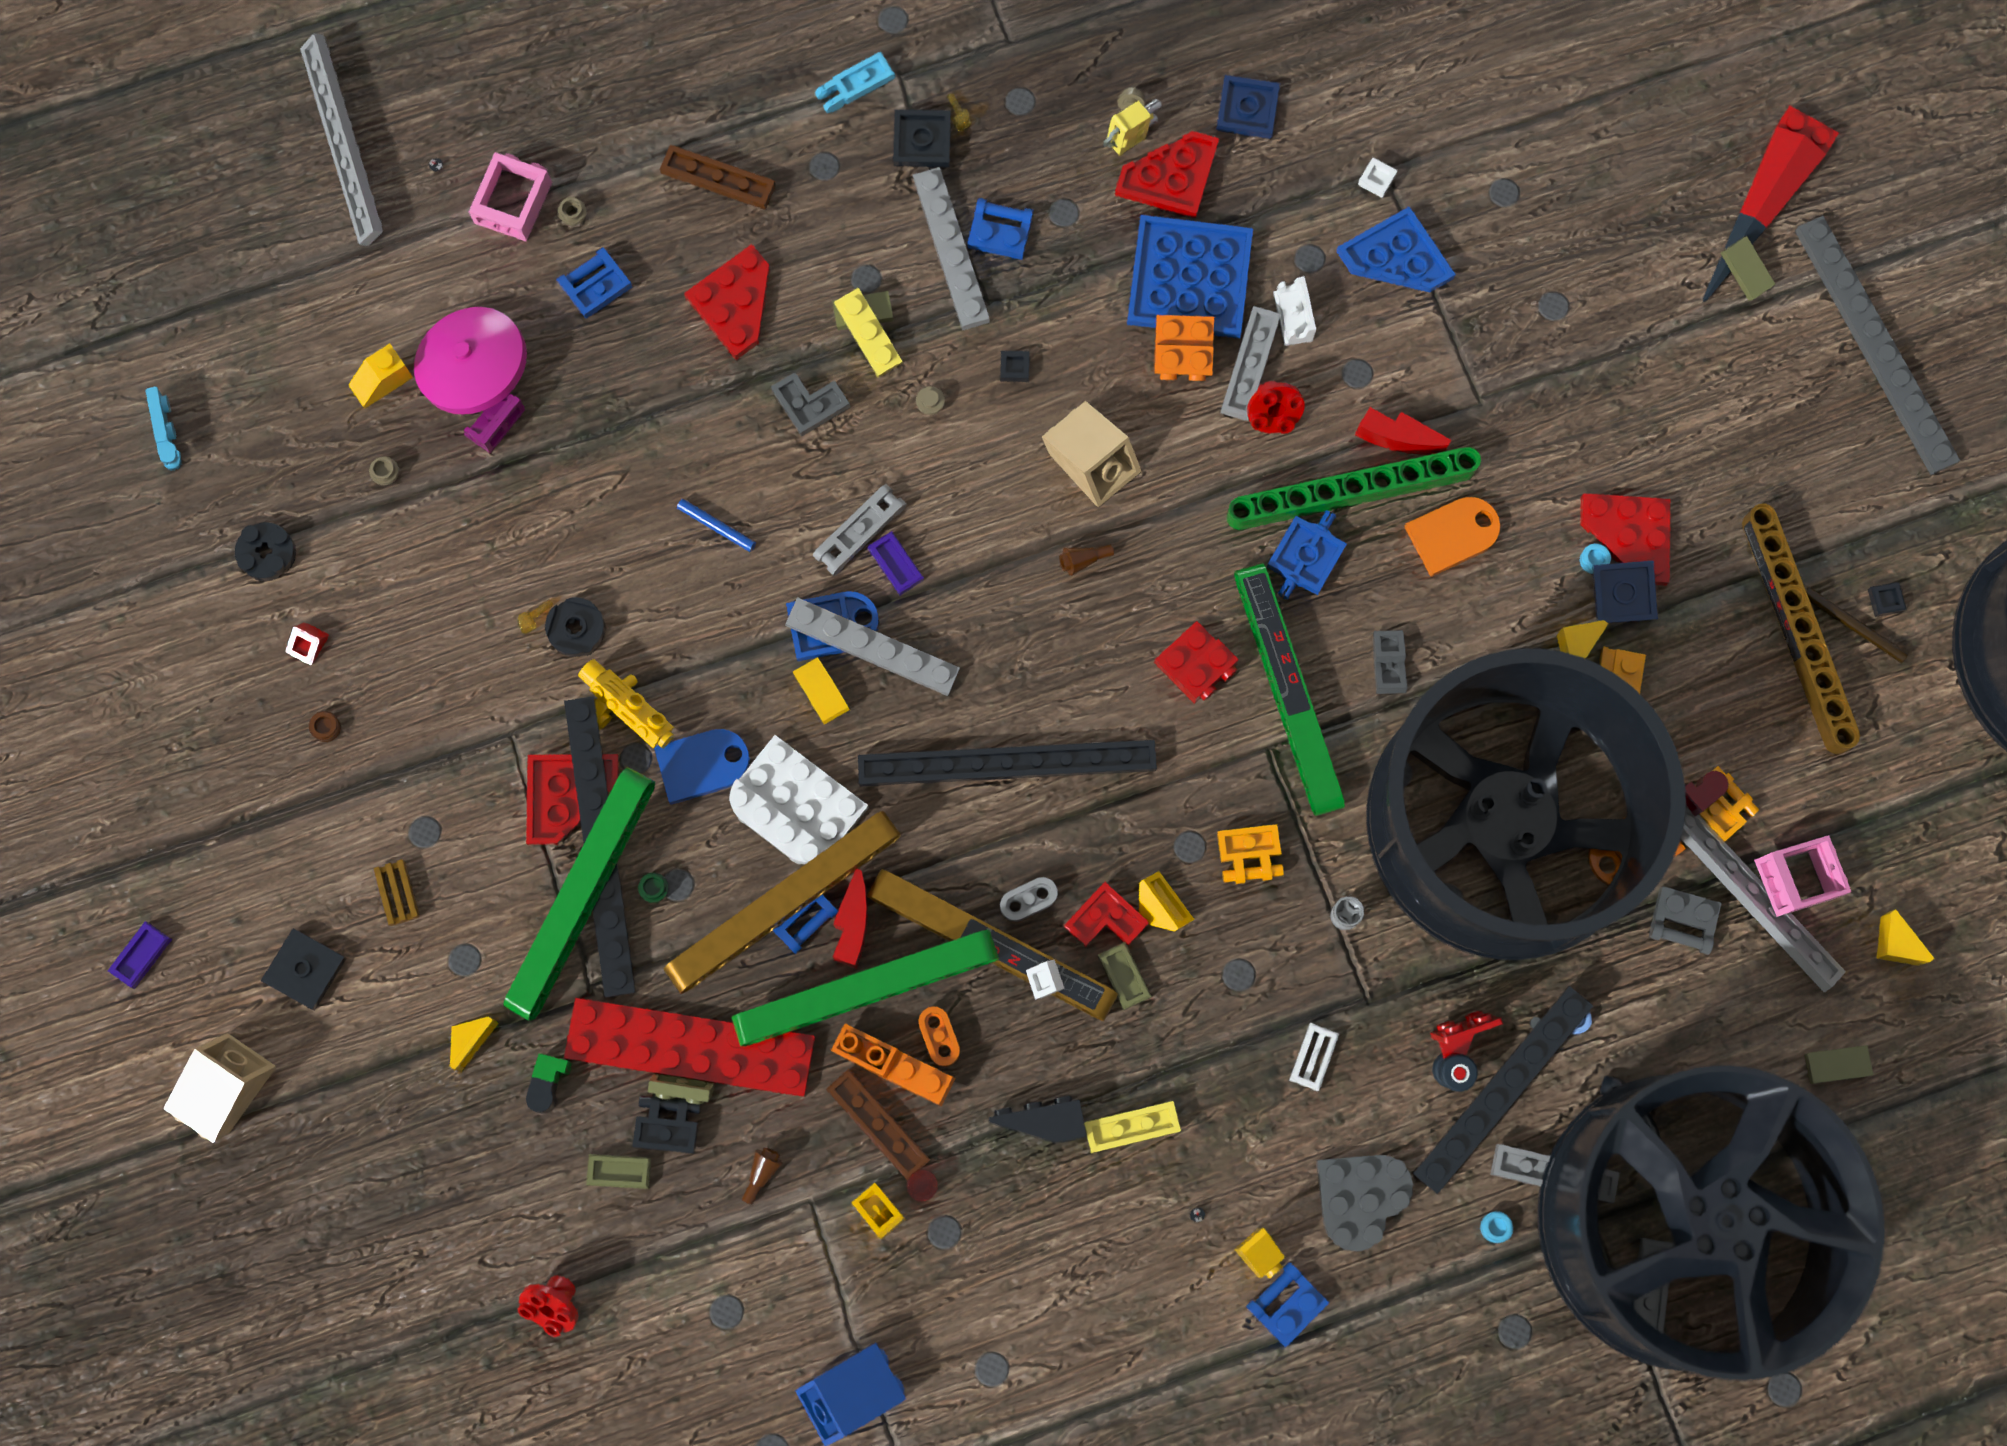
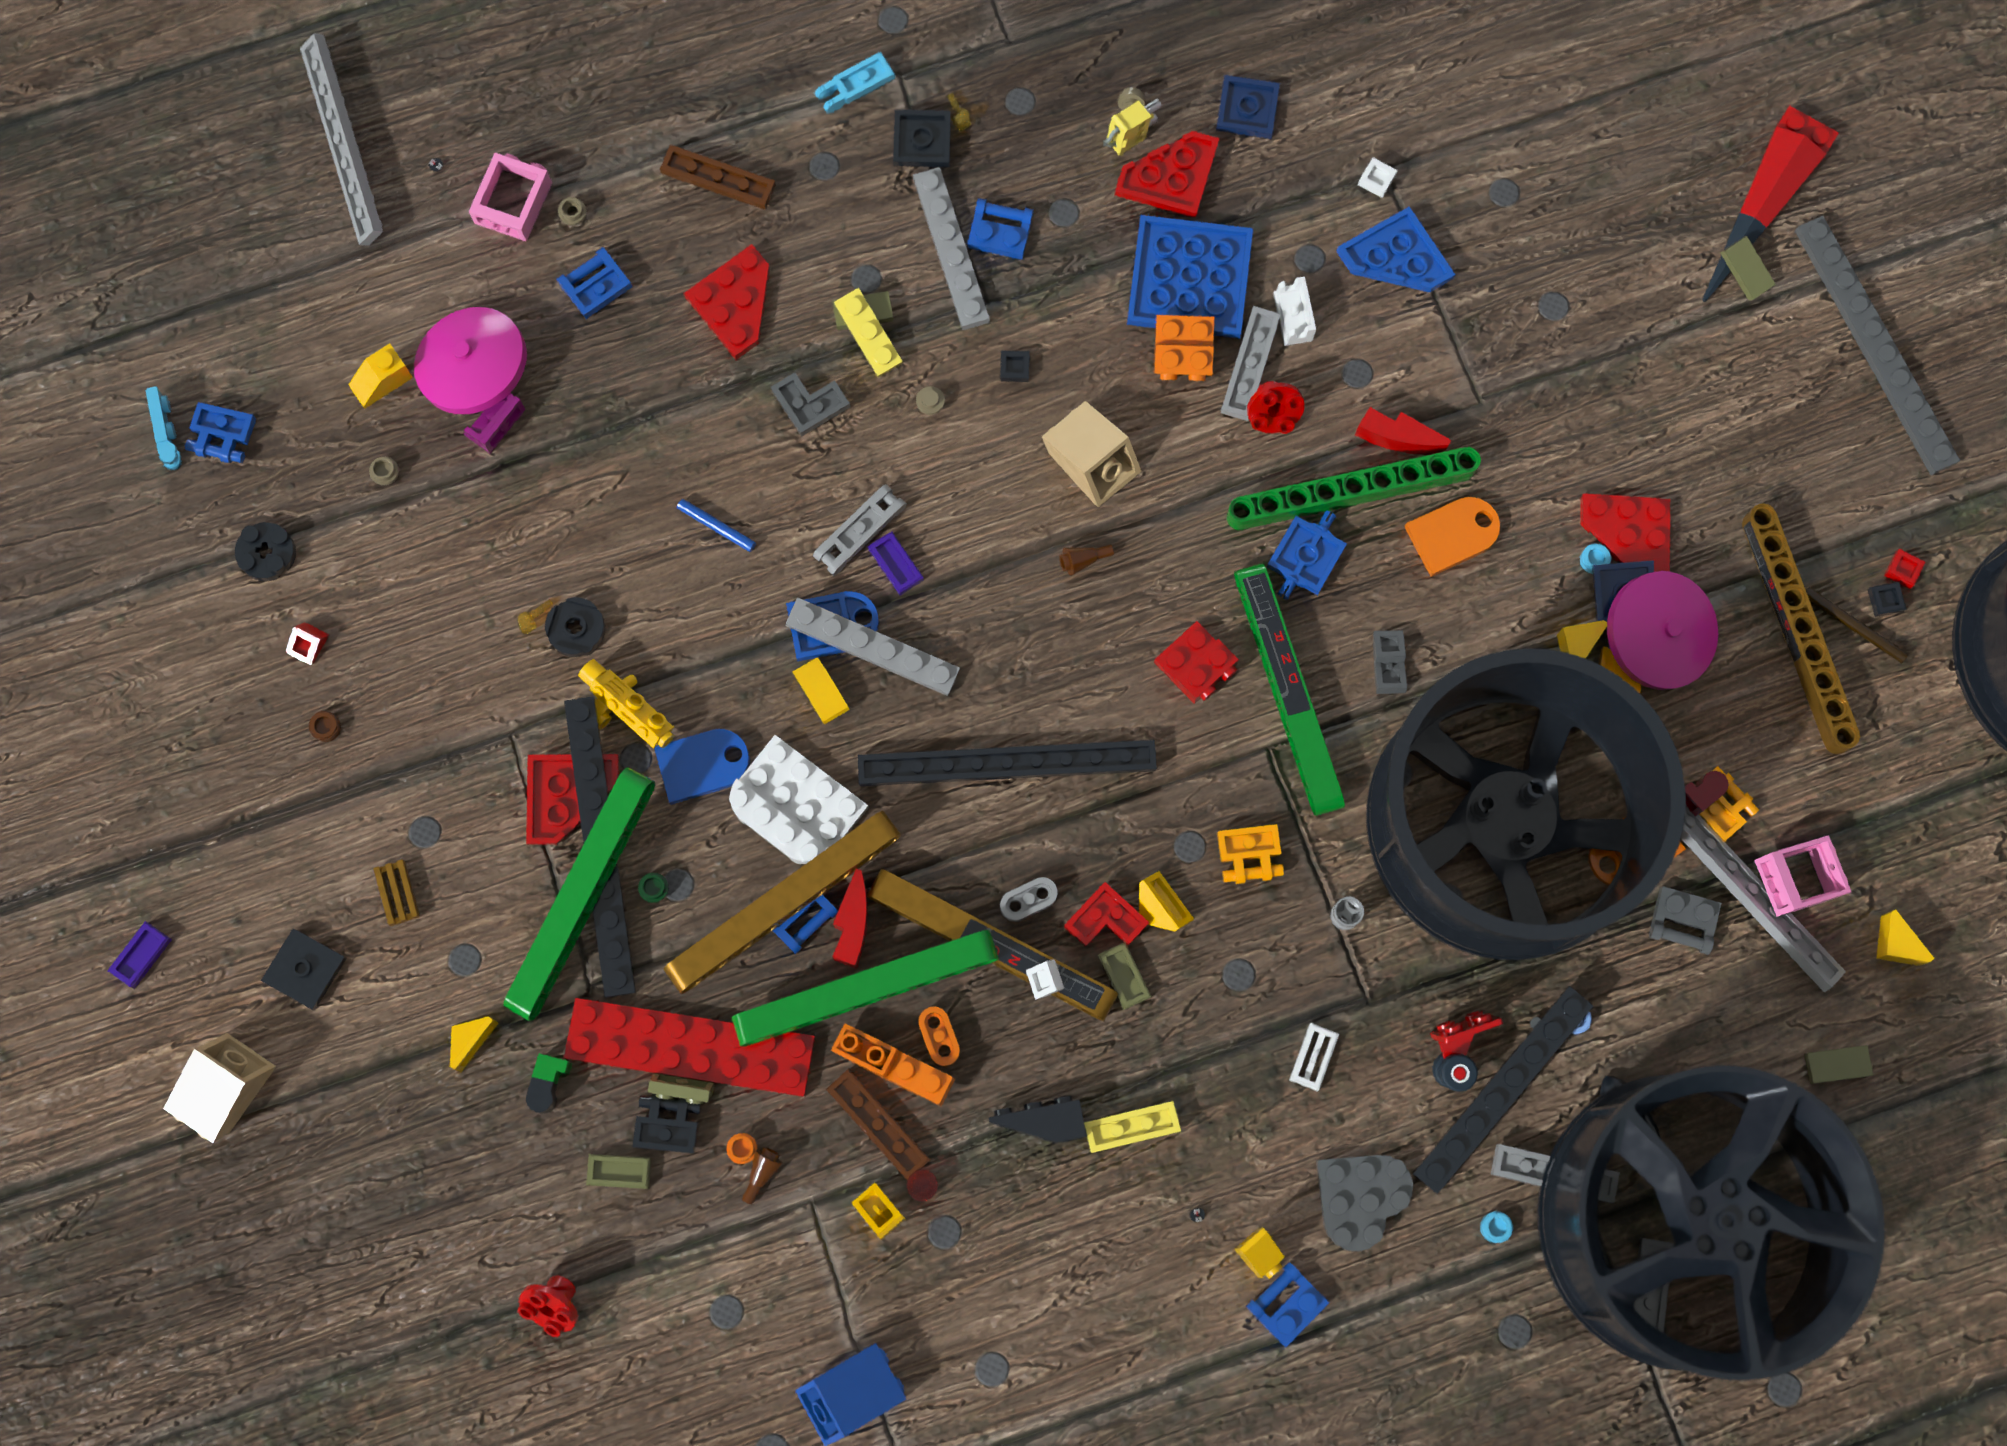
none -> blue plate [185,402,256,463]
none -> orange plate [727,1133,758,1164]
none -> dark pink dish [1607,571,1718,690]
none -> red tile [1884,548,1926,589]

